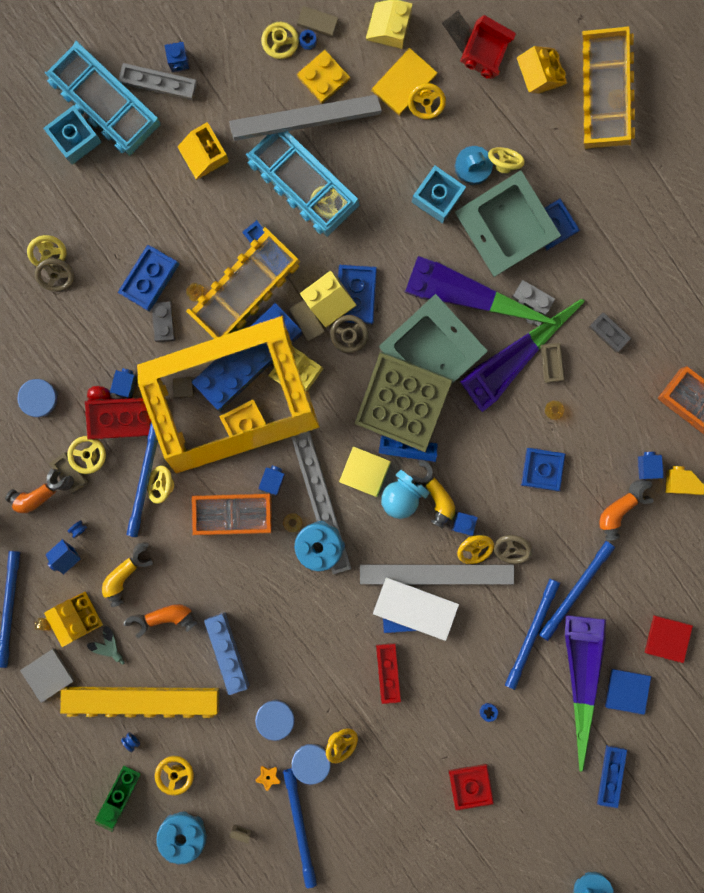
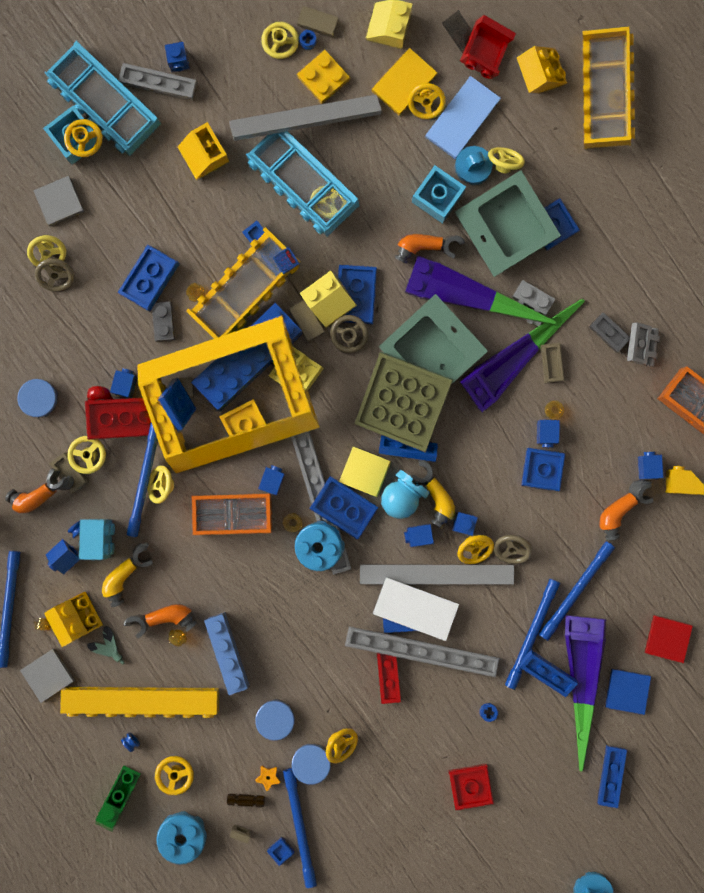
none -> light grey tile [33,176,84,226]
none -> yellow piece [64,119,103,157]
none -> medium azure brick [79,519,115,560]
none -> blue tile [158,378,196,431]
none -> clear yellow plate [168,629,187,647]
none -> dark brown axle [227,793,265,807]
none -> blue tile [267,837,295,866]
none -> tile [272,247,300,274]
none -> blue tile [309,476,378,540]
none -> light grey tile [345,626,500,677]
none -> orange piece [395,234,465,264]
none -> blue brick [404,524,434,547]
none -> light blue tile [425,76,501,159]
none -> blue plate [519,650,578,697]
none -> blue brick [537,420,560,448]
none -> light grey plate [627,323,660,367]

